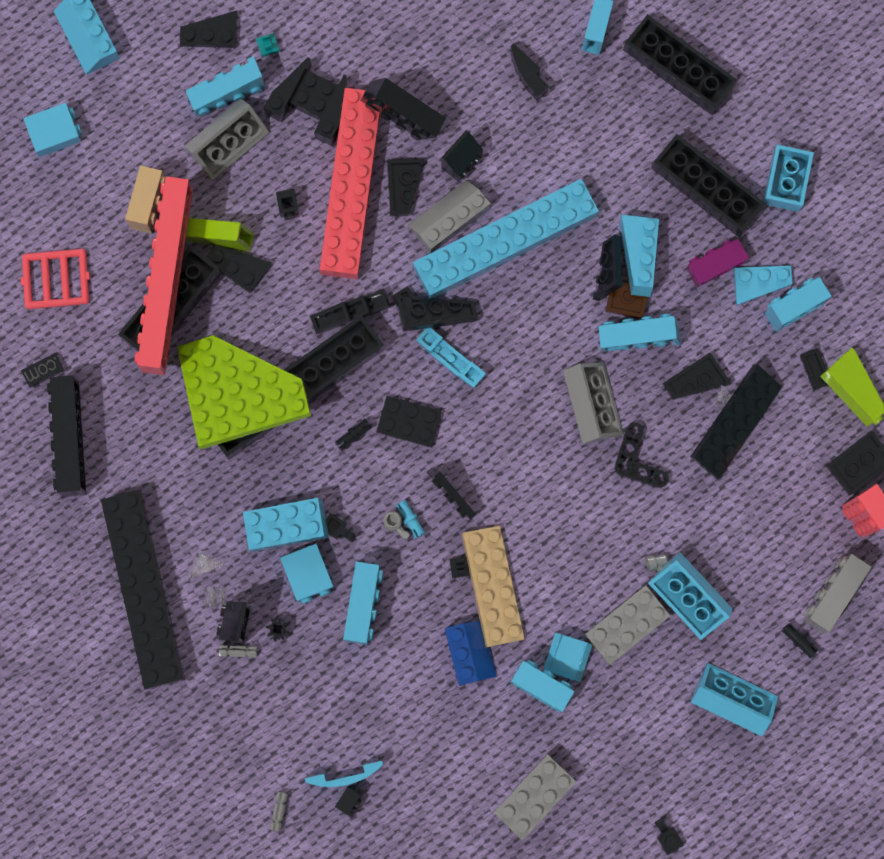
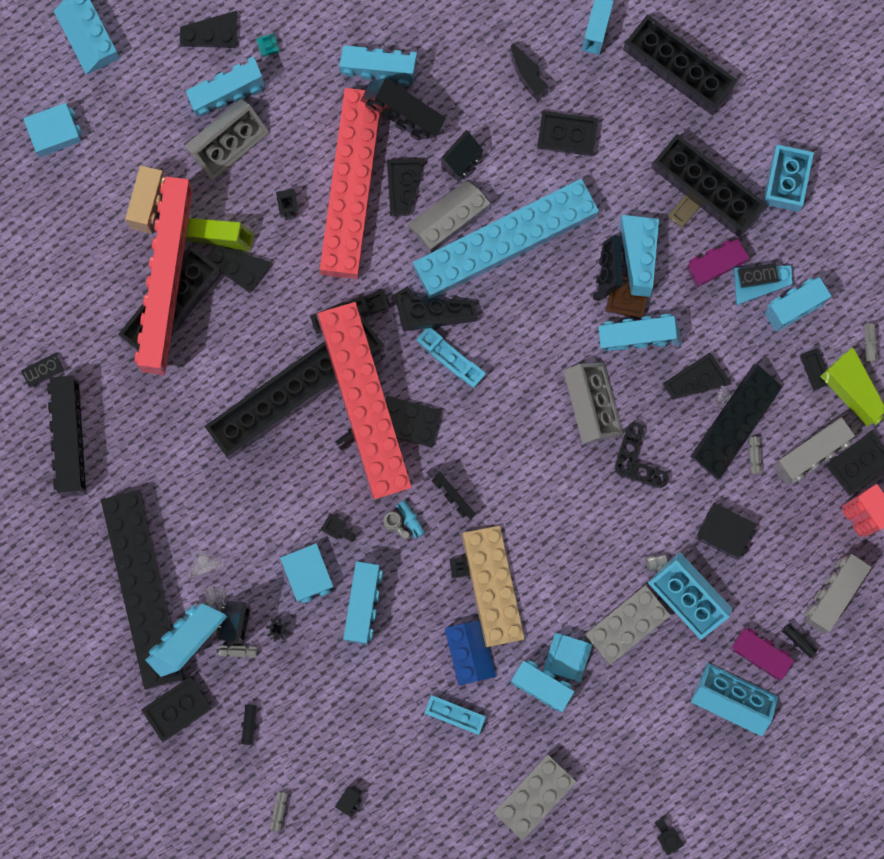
coral bar [21,249,90,309] -> none
lime plate [177,335,311,450] -> none
medium azure brick [243,498,329,552] -> none
black wedge [264,57,347,146] -> none
medium azure slope [305,761,383,787] -> none
none -> black plate [141,676,212,743]
none -> medium azure slope [145,604,227,677]
none -> black pin [240,704,257,745]
none -> coral brick [317,302,412,499]
none -> medium azure wedge [339,45,417,87]
none -> medium azure plate [424,695,486,735]
none -> black plate [537,111,598,156]
none -> dark tan tile [667,195,700,228]
none -> black brick [695,503,756,560]
none -> magenta brick [730,628,794,681]
none -> black tile [737,263,779,289]
none -> light grey axle [748,437,762,475]
none -> light grey brick [773,417,855,484]
none -> light grey axle [863,324,879,362]

